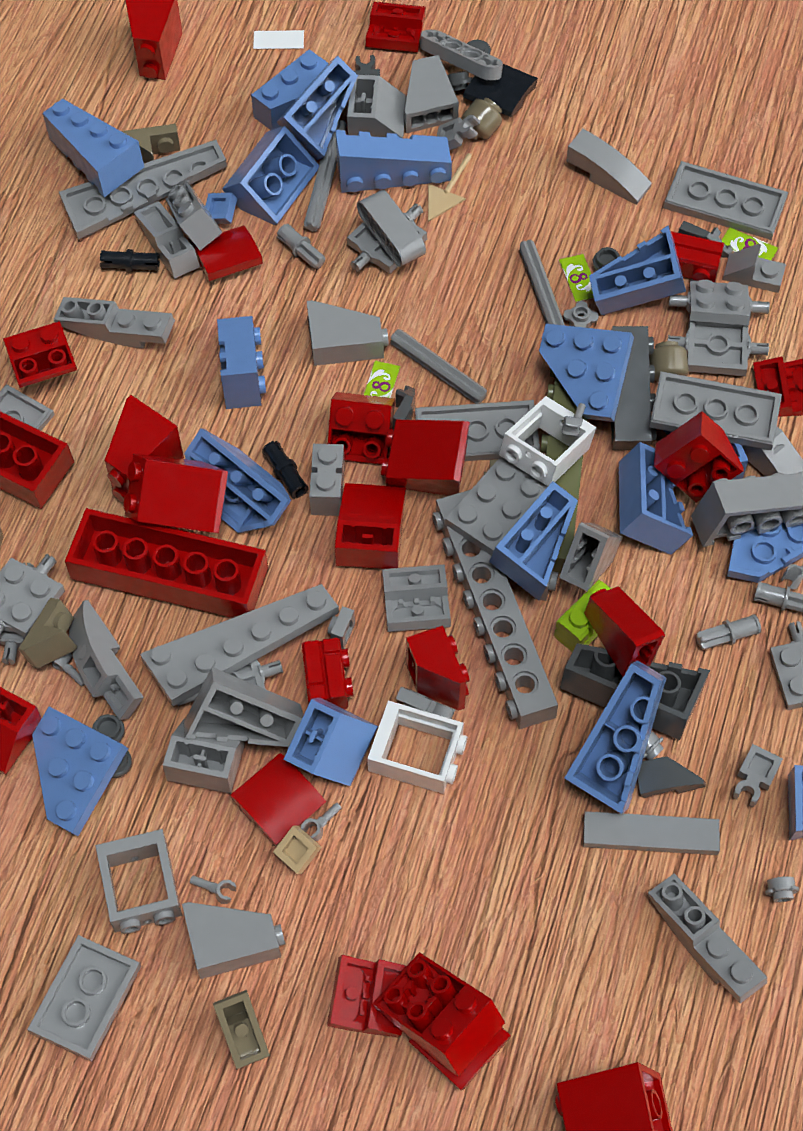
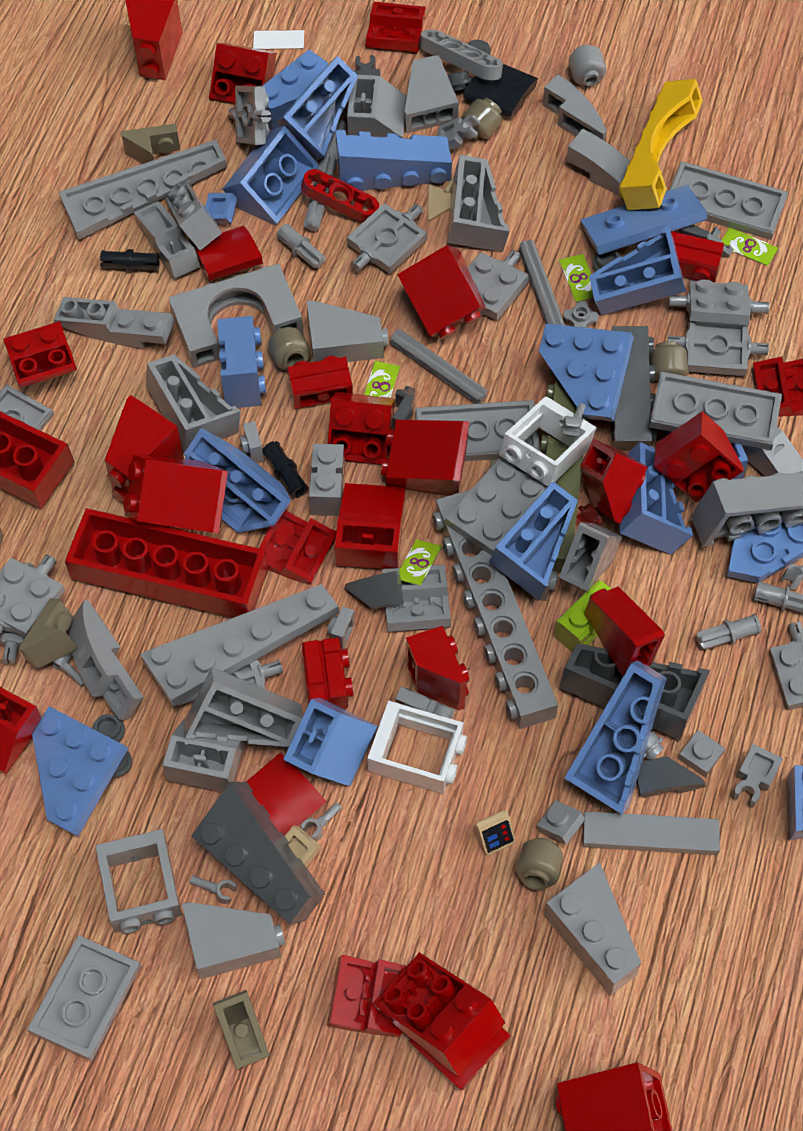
medium blue wedge [42,99,144,197] -> none
light grey beam [357,190,426,267] -> none
light grey slope [648,873,767,1004] -> none
light grey slope [722,244,786,293] -> none
light grey plate [765,876,799,902] -> none
none -> light grey wedge [146,354,241,452]
none -> light grey arch [168,264,303,368]
none -> dark grey wedge [191,782,325,924]
none -> red slope [209,43,277,103]
none -> light grey plate [228,86,271,145]
none -> light grey plate [239,421,264,463]
none -> red slope [259,510,336,584]
none -> dark tan head [268,327,310,371]
none -> red brick [287,355,353,409]
none -> red beam [301,169,379,223]
none -> dark grey slope [345,571,404,609]
none -> red slope [397,245,486,339]
none -> lime sticker [398,539,442,586]
none -> light grey wedge [447,155,510,252]
none -> light grey plate [463,250,529,325]
none -> slope [475,810,515,856]
none -> dark tan head [516,838,564,890]
none -> light grey plate [537,800,585,845]
none -> light grey slope [543,74,607,141]
none -> light grey wedge [544,862,641,996]
none -> light grey head [568,45,606,86]
none -> clear red plate [576,503,604,526]
none -> red slope [580,439,648,524]
none -> medium blue plate [581,185,708,255]
none -> yellow arch [619,78,703,210]
none -> light grey plate [678,730,726,778]

